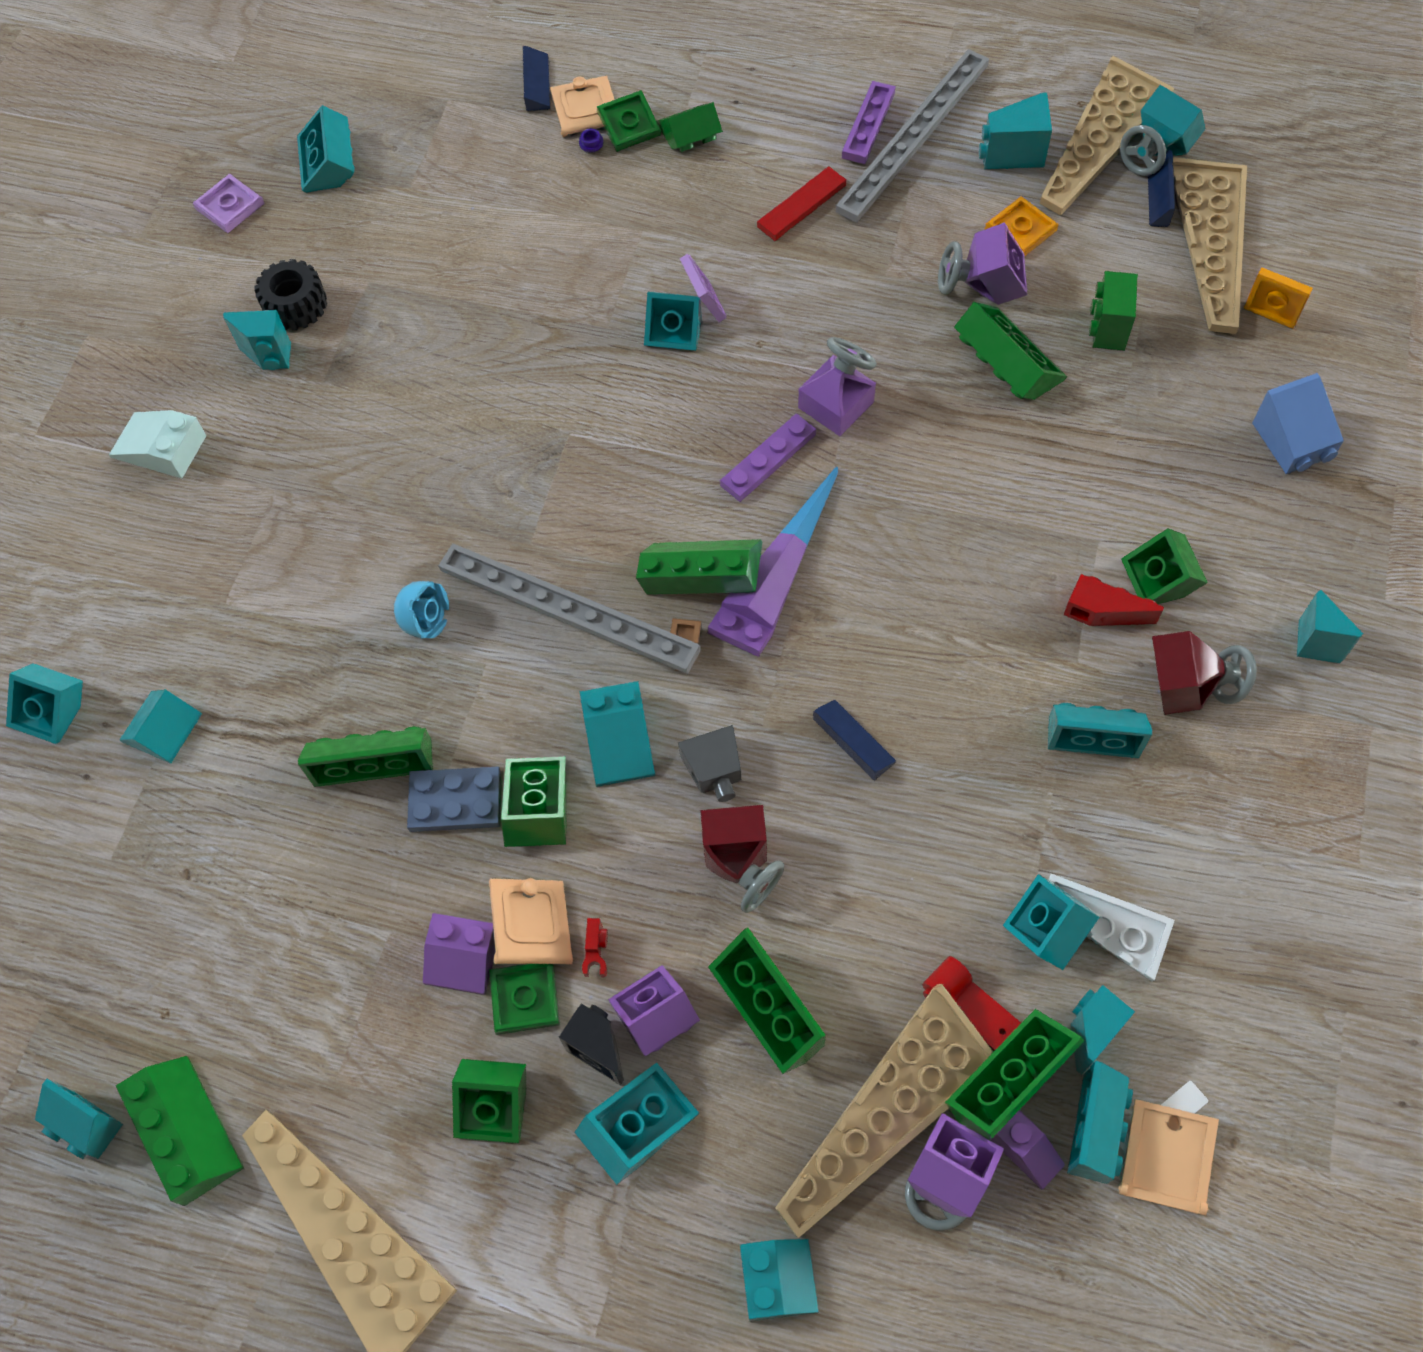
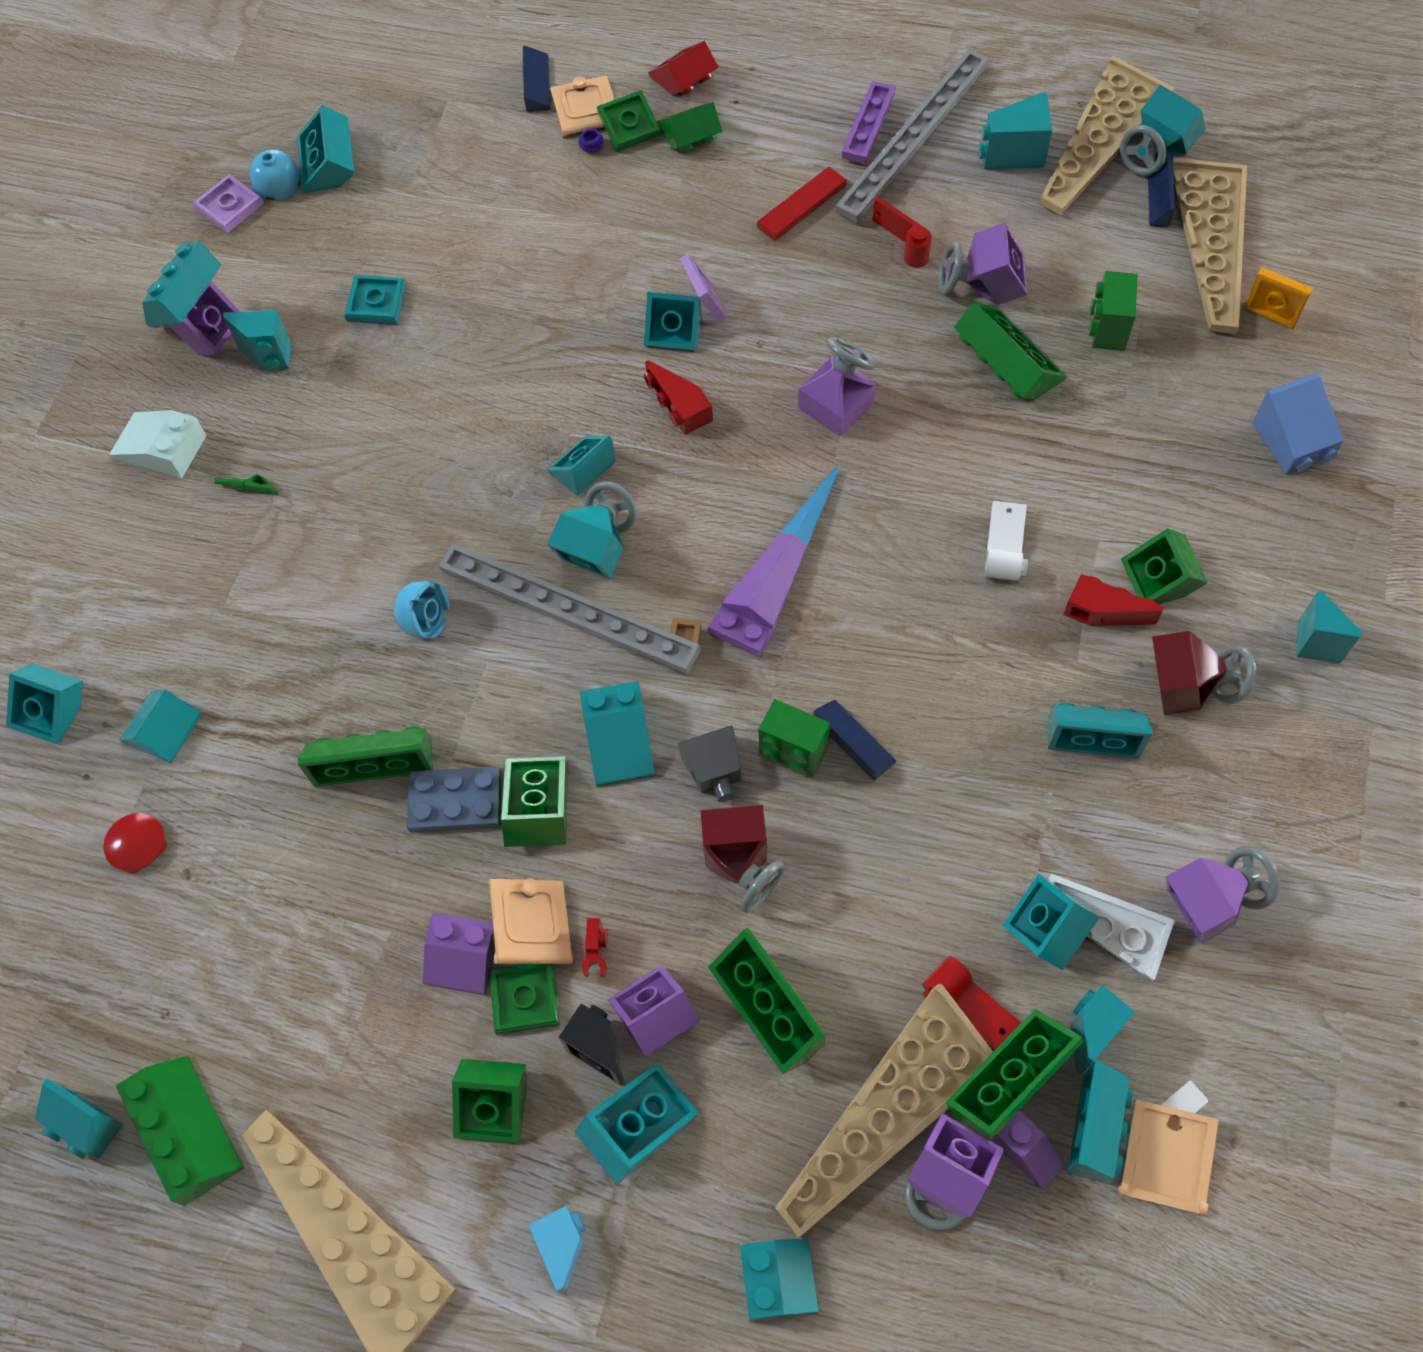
black tyre [254,259,327,331] -> none
green slope [636,539,763,595] -> none
medium lavender plate [720,413,816,502] -> none
light orange tile [985,196,1059,257] -> none
none -> red dish [103,813,167,874]
none -> teal slope [142,241,222,327]
none -> medium lavender piece [153,281,240,355]
none -> green hand [215,474,278,495]
none -> medium azure cylinder [249,150,301,201]
none -> teal tile [344,275,406,324]
none -> medium azure slope [529,1206,586,1294]
none -> teal piece [547,481,637,579]
none -> teal slope [548,435,616,496]
none -> red slope [644,360,713,435]
none -> red slope [648,40,719,96]
none -> green brick [758,699,830,776]
none -> red door [872,196,932,268]
none -> white door [984,501,1028,581]
none -> medium lavender piece [1166,846,1280,943]

